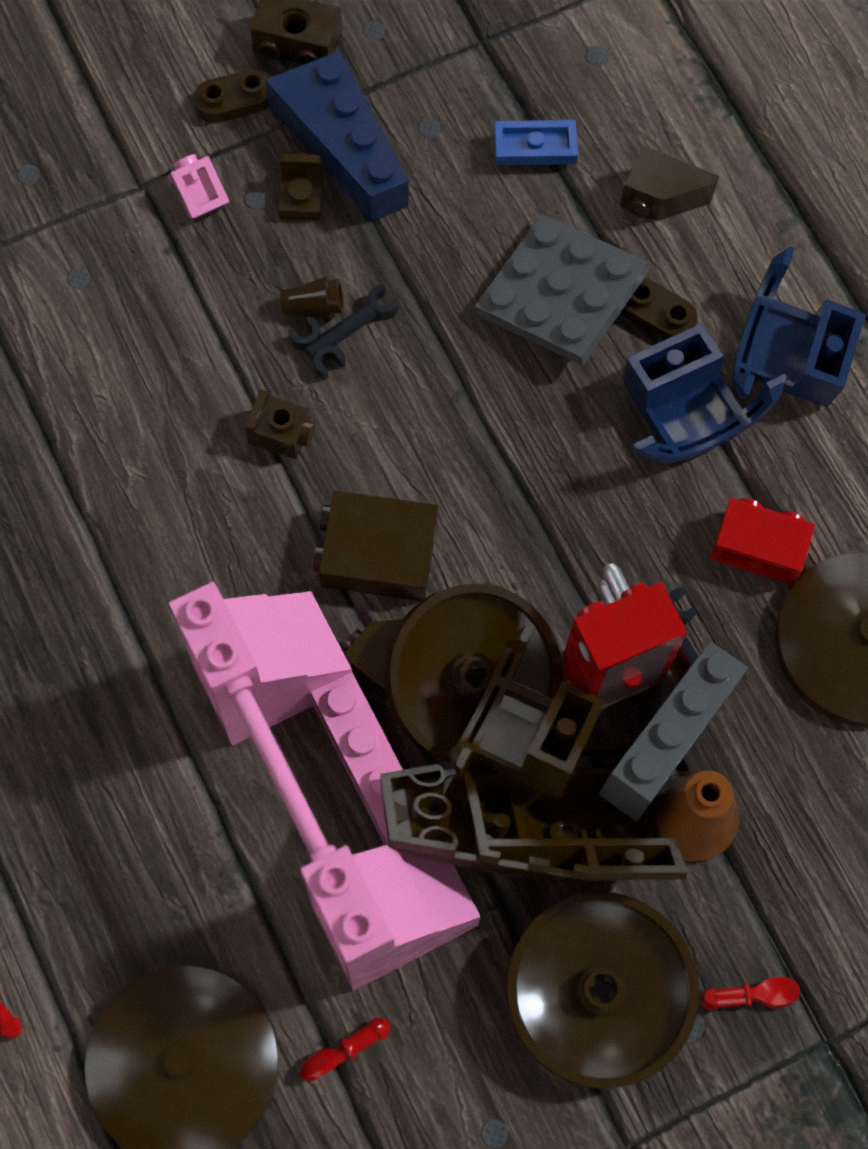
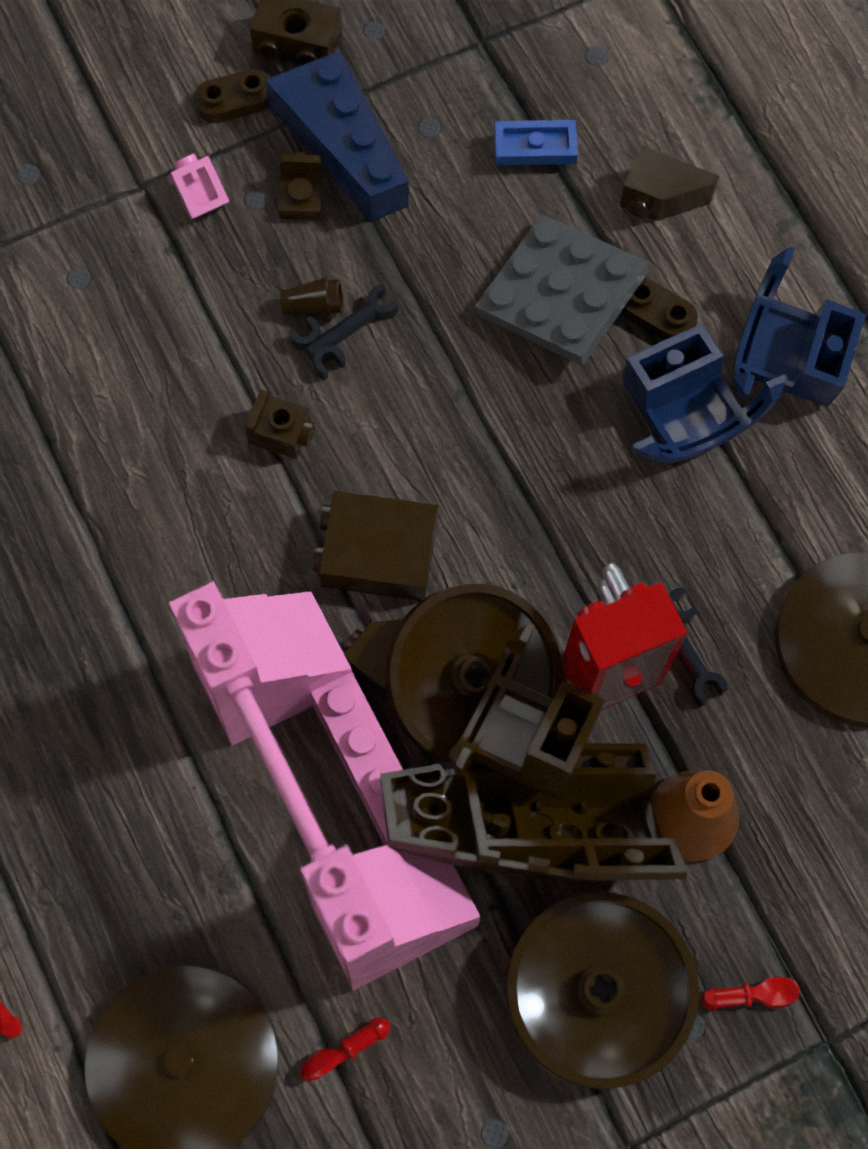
dark grey brick [599,641,748,822] -> none
red brick [710,498,816,585] -> none

